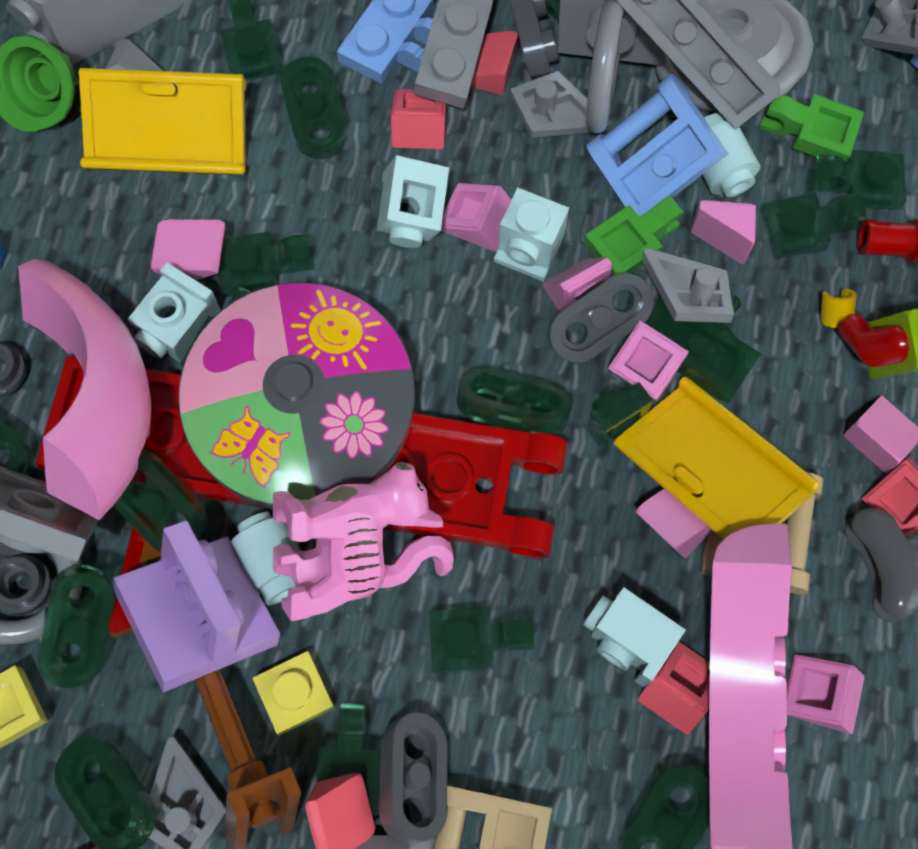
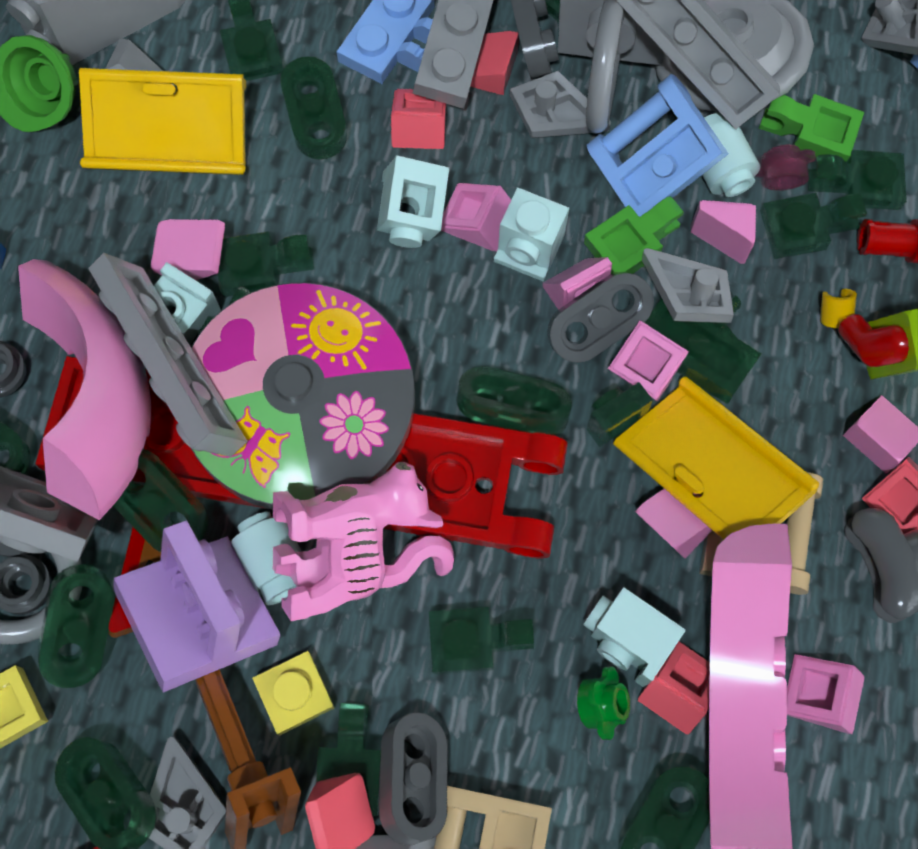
none -> light grey plate [88,253,248,457]
none -> green plate [577,666,630,740]
none -> clear pink plate [755,144,816,191]

